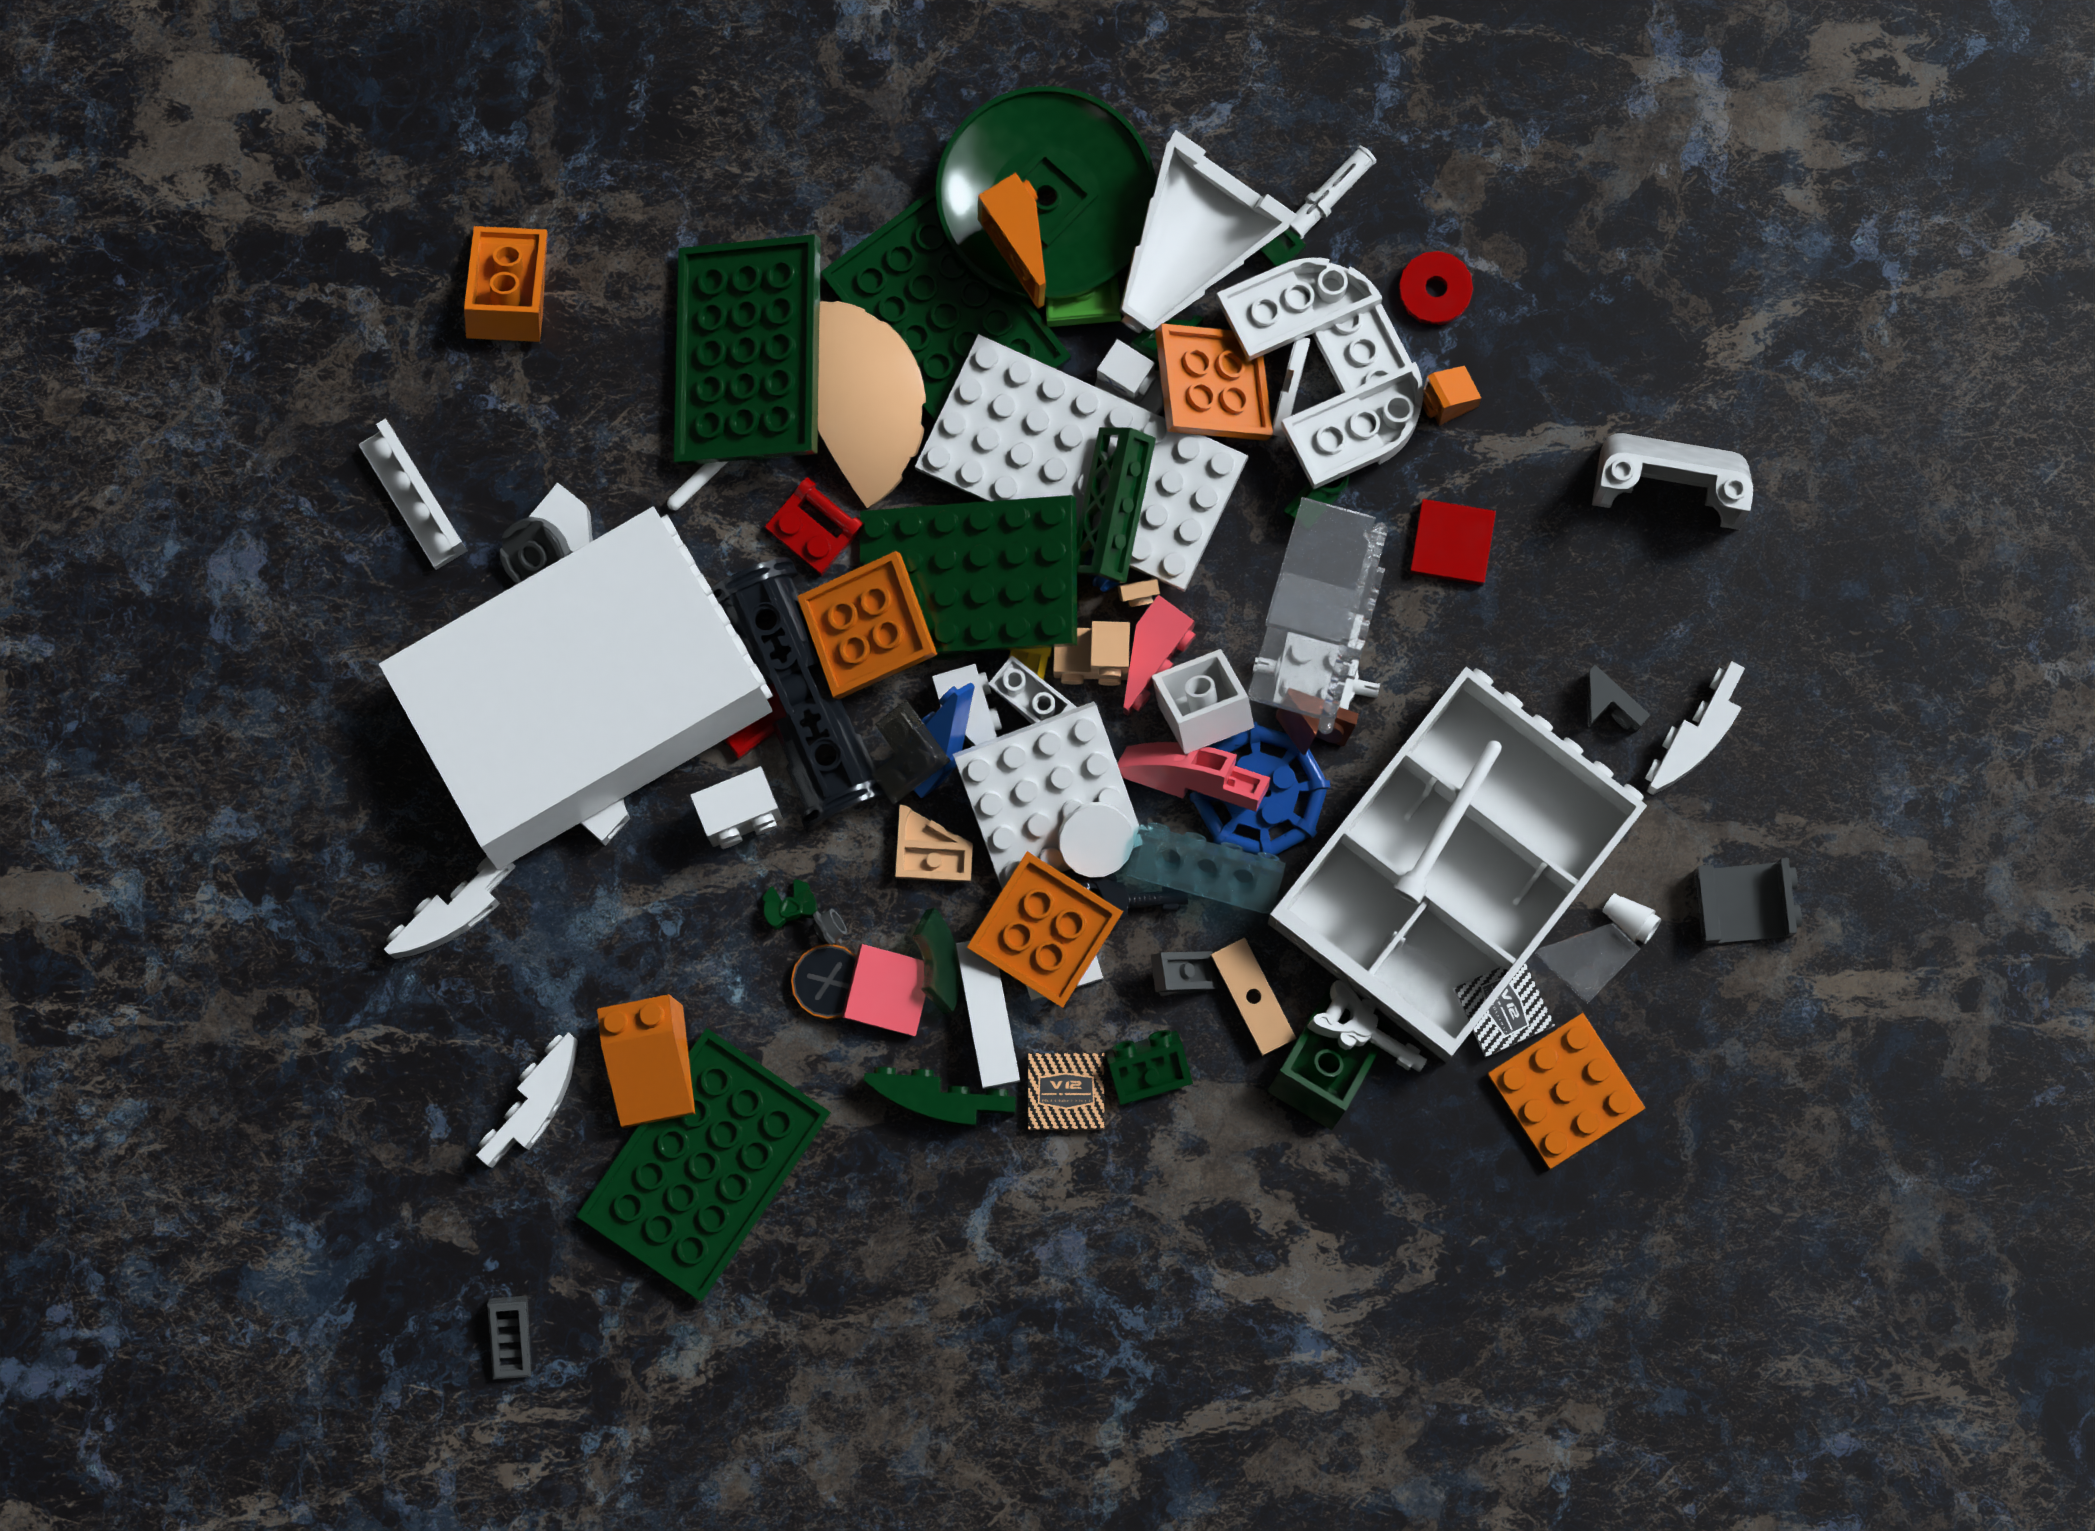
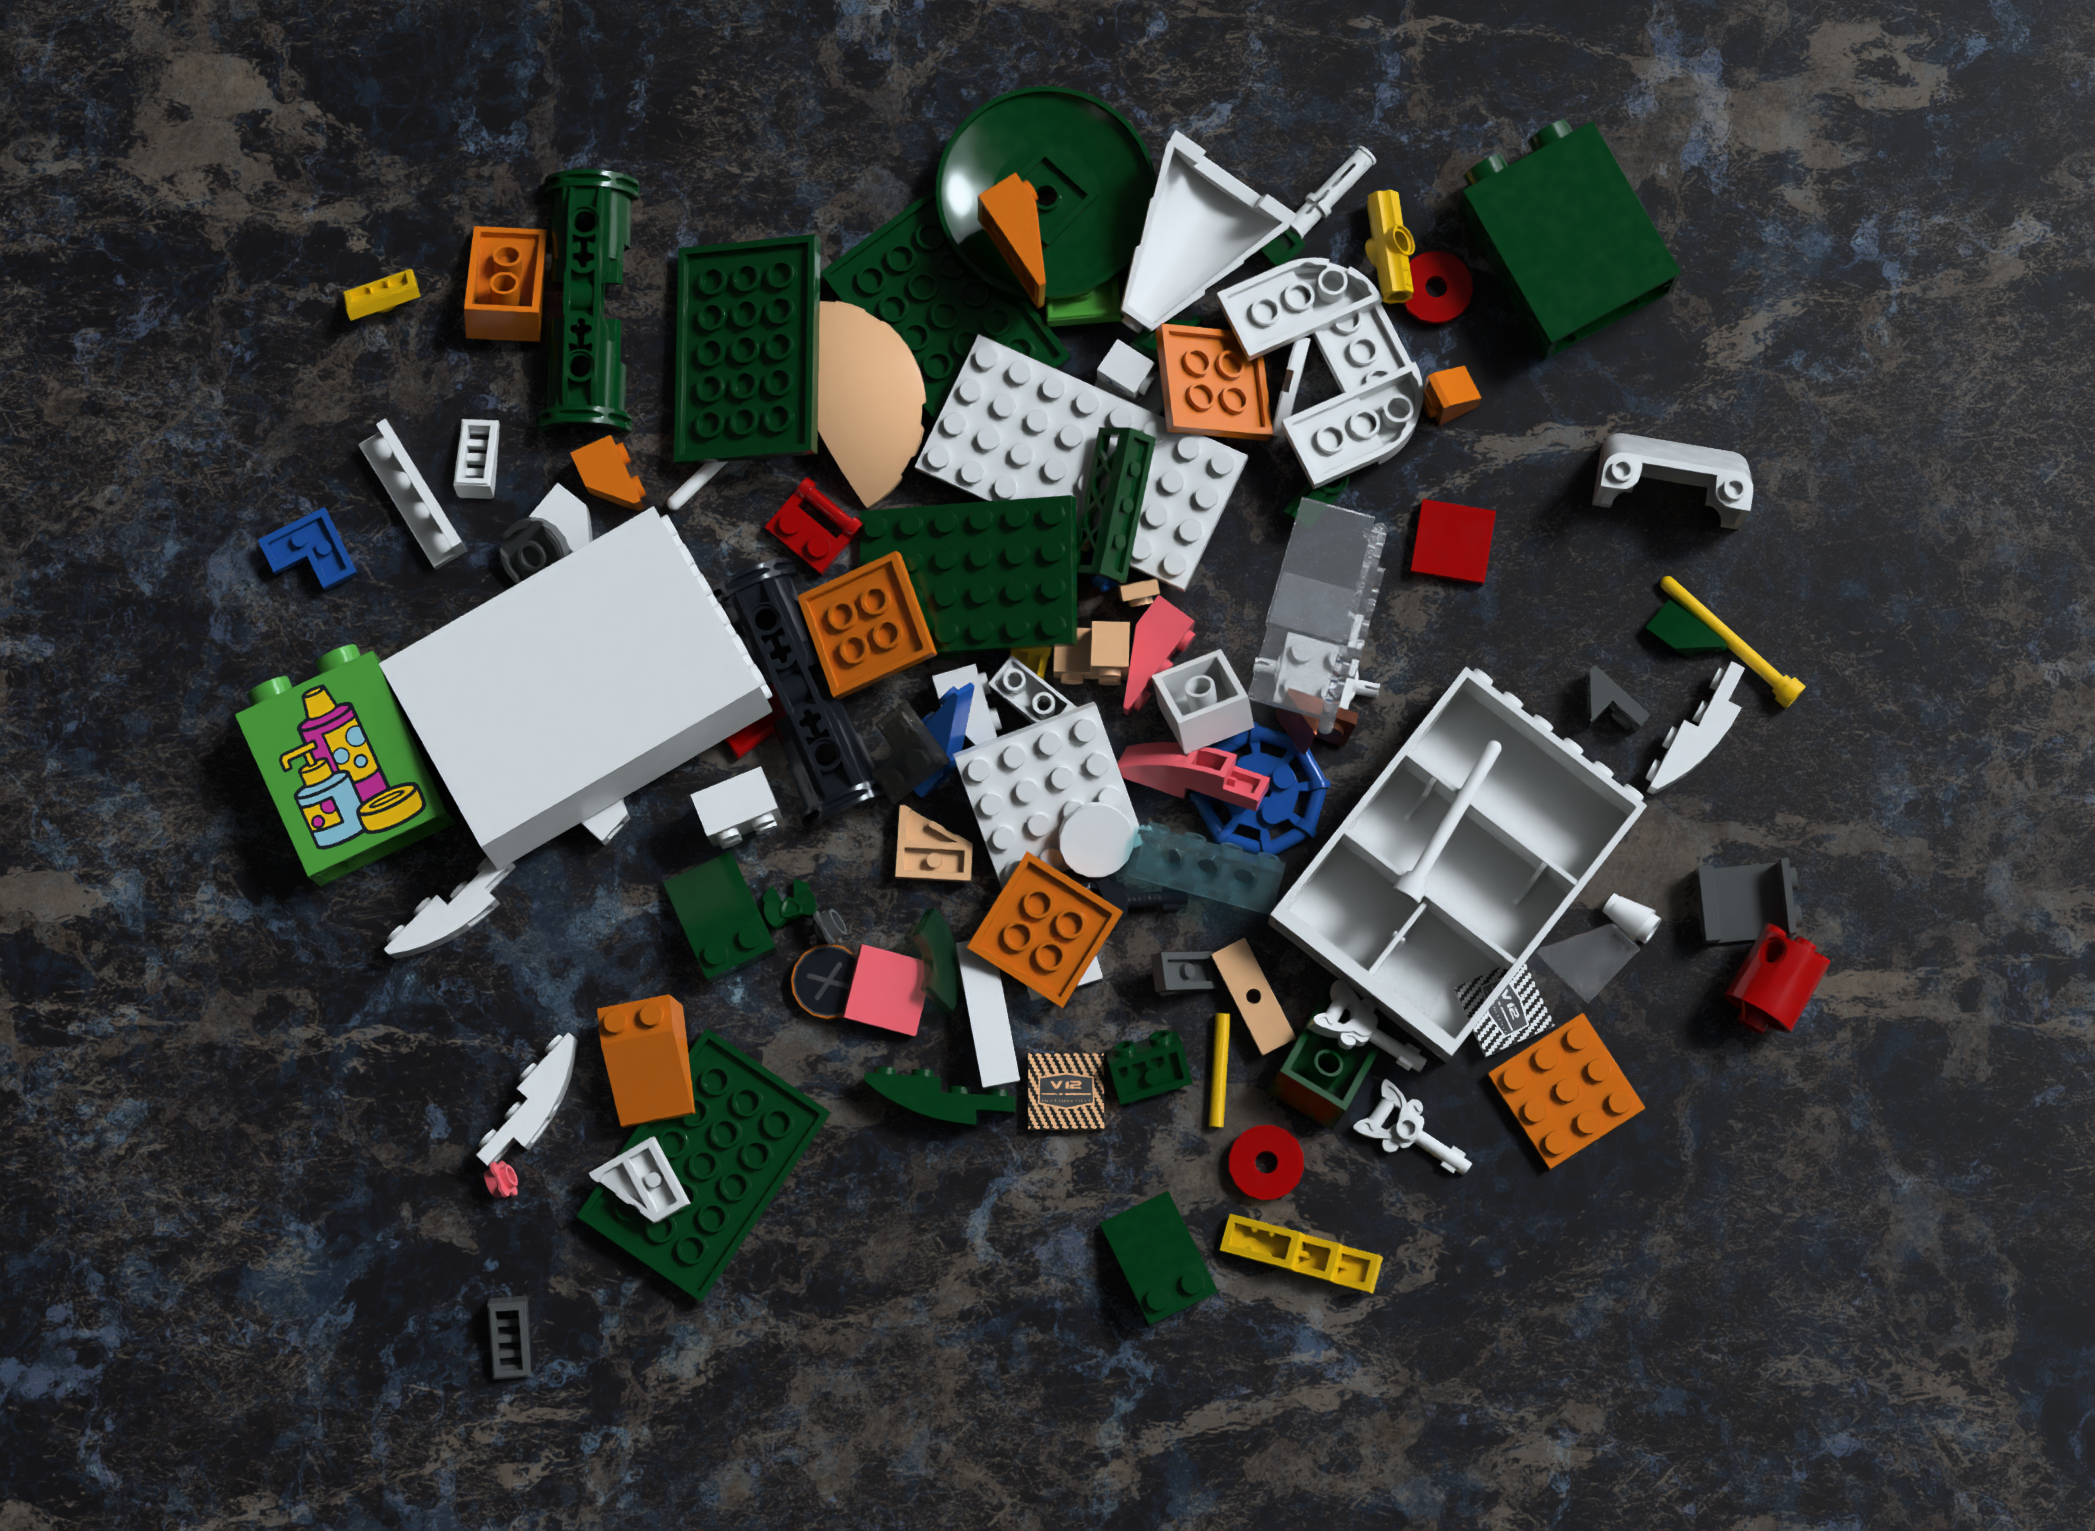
none -> brick [235,644,457,887]
none -> blue plate [258,507,359,591]
none -> yellow plate [343,269,421,321]
none -> white slope [453,419,500,499]
none -> coral plate [484,1161,518,1198]
none -> dark green piece [536,169,640,433]
none -> orange slope [570,435,646,511]
none -> white wing [589,1137,691,1223]
none -> dark green slope [663,851,778,984]
none -> dark green slope [1100,1191,1218,1327]
none -> yellow bar [1208,1013,1230,1128]
none -> yellow slope [1220,1214,1383,1294]
none -> red tile [1229,1125,1304,1201]
none -> white piece [1353,1079,1472,1176]
none -> yellow piece [1365,189,1415,304]
none -> dark green brick [1458,119,1682,360]
none -> dark green slope [1646,600,1727,658]
none -> yellow piece [1660,576,1806,709]
none -> red cylinder [1724,923,1831,1035]

